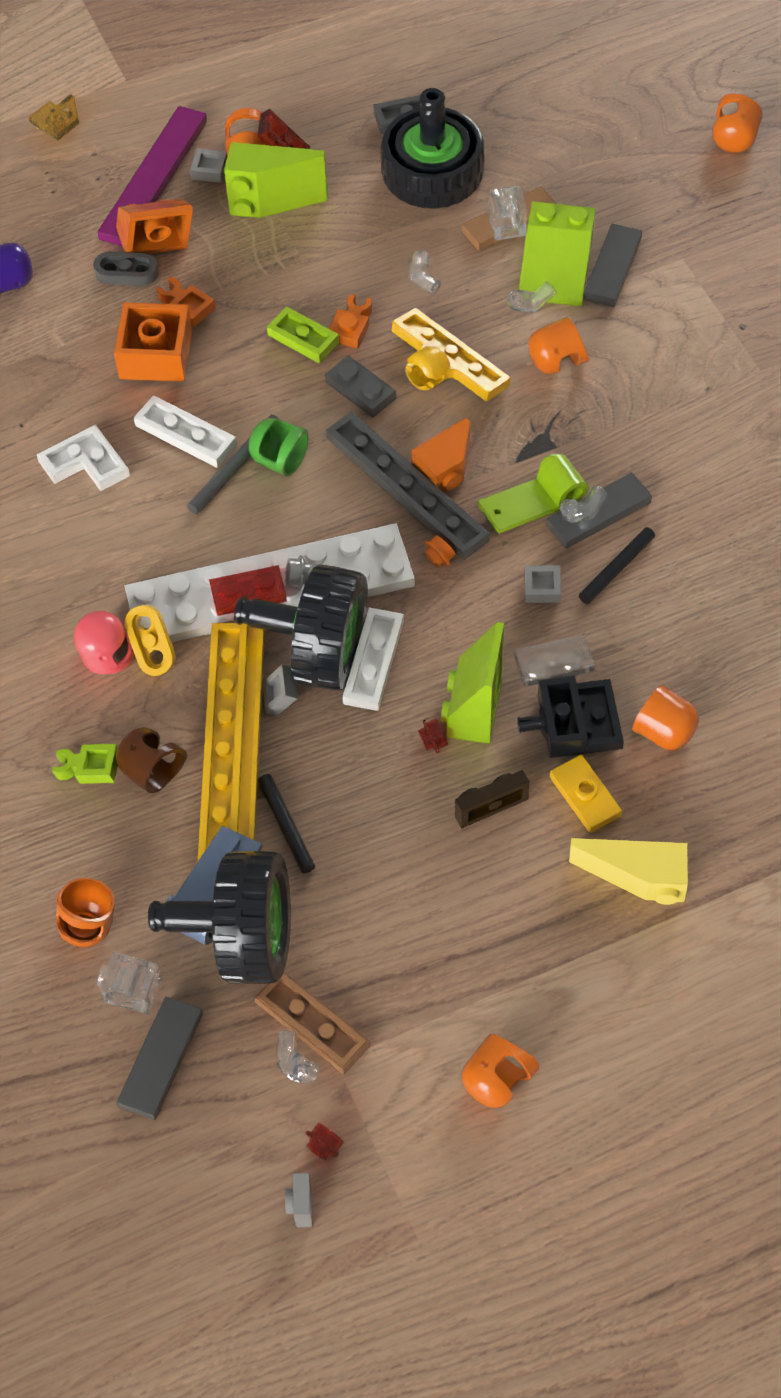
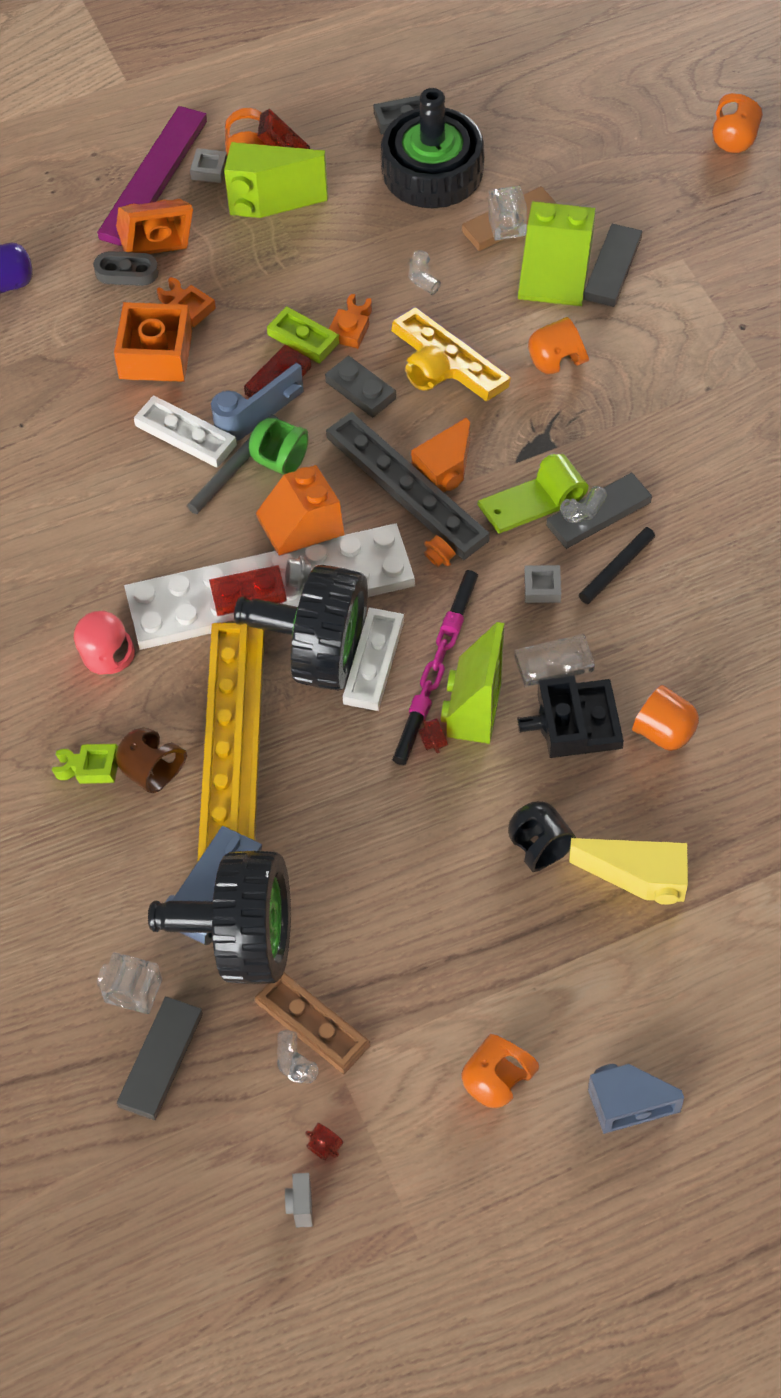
clear yellow bracket [29,94,80,140] -> none
white tile [37,424,130,491] -> none
orange helmet [56,878,115,947] -> none
yellow plate [125,605,176,676] -> none
black bar [258,774,315,874] -> none
light grey plate [262,664,298,716] -> none
dark brown plate [455,770,530,829] -> none
clear arm [507,281,557,313] -> none
yellow plate [550,754,622,834] -> none
none -> sand blue door [211,362,304,441]
none -> clear red plate [244,345,311,397]
none -> orange slope [256,465,345,556]
none -> piece [392,570,478,765]
none -> black helmet [508,801,576,872]
none -> sand blue slope [588,1064,684,1134]

